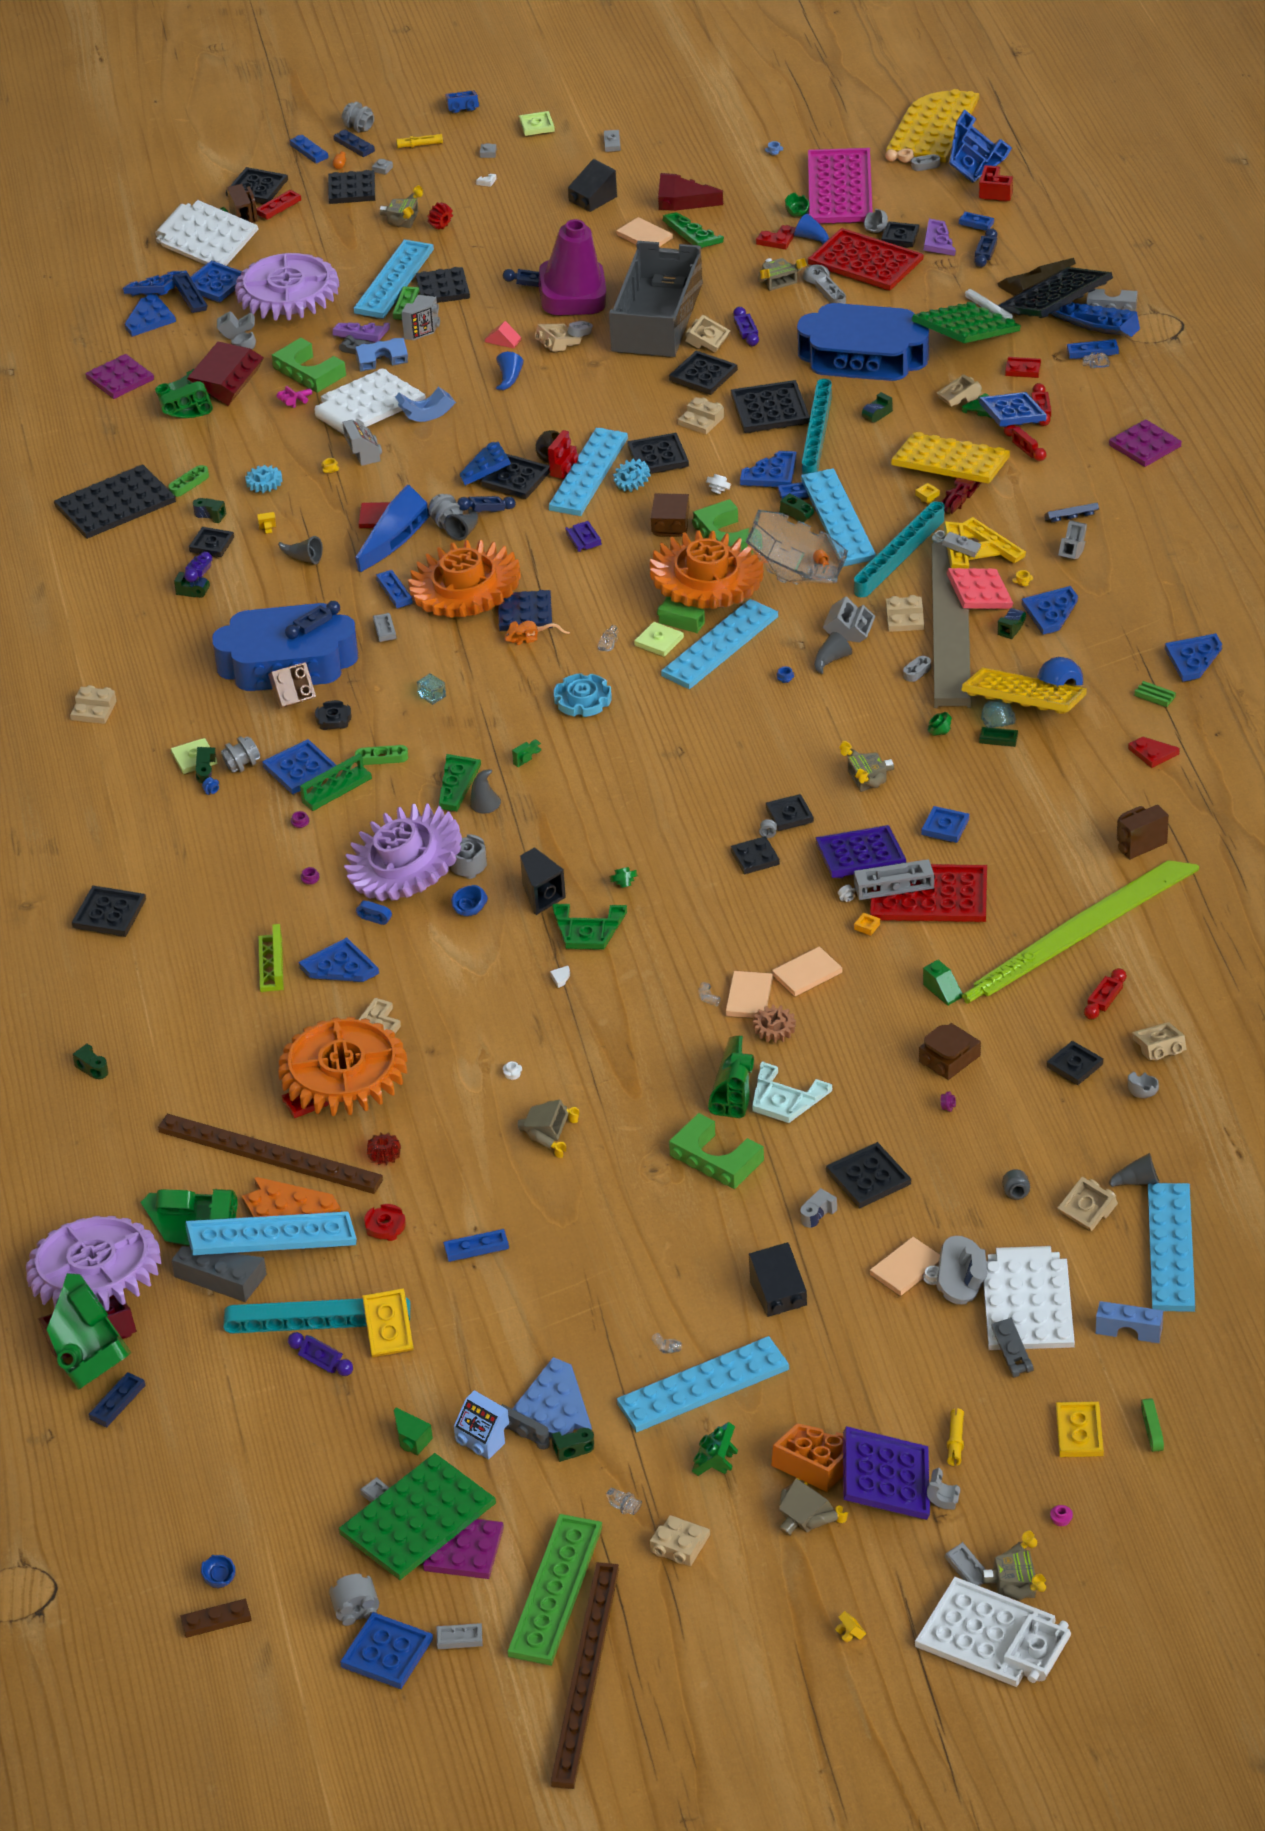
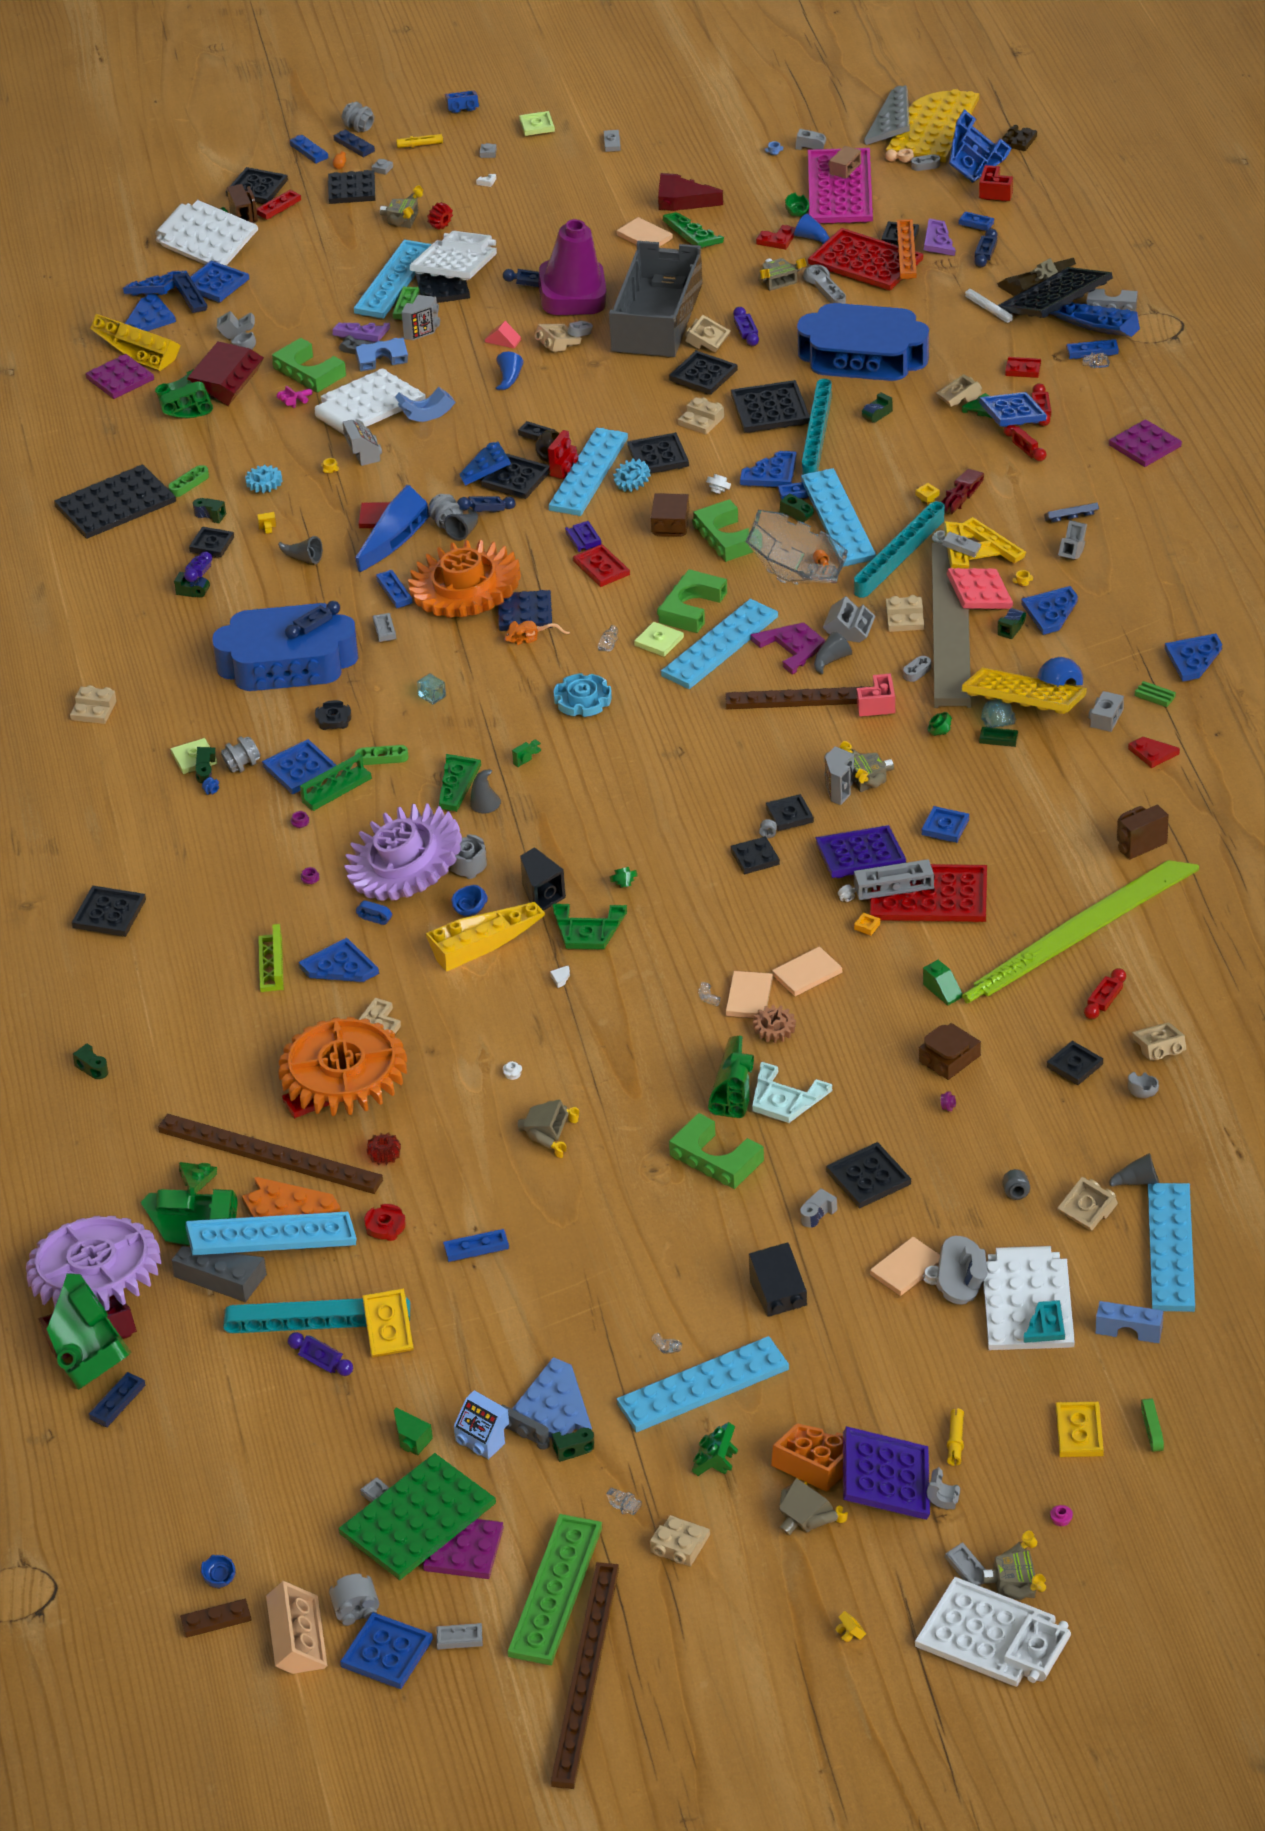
lavender gear [235,253,340,320] -> none
medium nougat slope [268,662,316,709] -> none
black slope [568,159,617,212] -> none
orange gear [650,530,764,609] -> none
blue plate [777,666,794,683] -> none
light grey hair [864,209,888,233] -> none
yellow plate [891,432,1010,484] -> none
green plate [912,302,1021,343] -> none
dark grey plate [991,1317,1034,1378] -> none
none -> yellow wedge [90,314,181,371]
none -> green wing [179,1162,217,1196]
none -> light nougat slope [266,1581,328,1674]
none -> white plate [410,231,497,280]
none -> yellow wedge [426,902,545,972]
none -> black plate [518,421,555,441]
none -> red tile [573,544,630,587]
none -> reddish brown plate [726,686,870,710]
none -> magenta wing [751,622,825,675]
none -> light grey leg [795,129,826,150]
none -> light grey piece [824,746,854,805]
none -> medium nougat brick [828,146,861,179]
none -> coral brick [857,673,895,716]
none -> light grey wing [864,85,910,145]
none -> orange plate [897,219,917,279]
none -> dark brown plate [1002,125,1037,151]
none -> teal wing [1023,1300,1065,1343]
none -> dark tan plate [1031,258,1058,281]
none -> light grey brick [1088,691,1124,732]

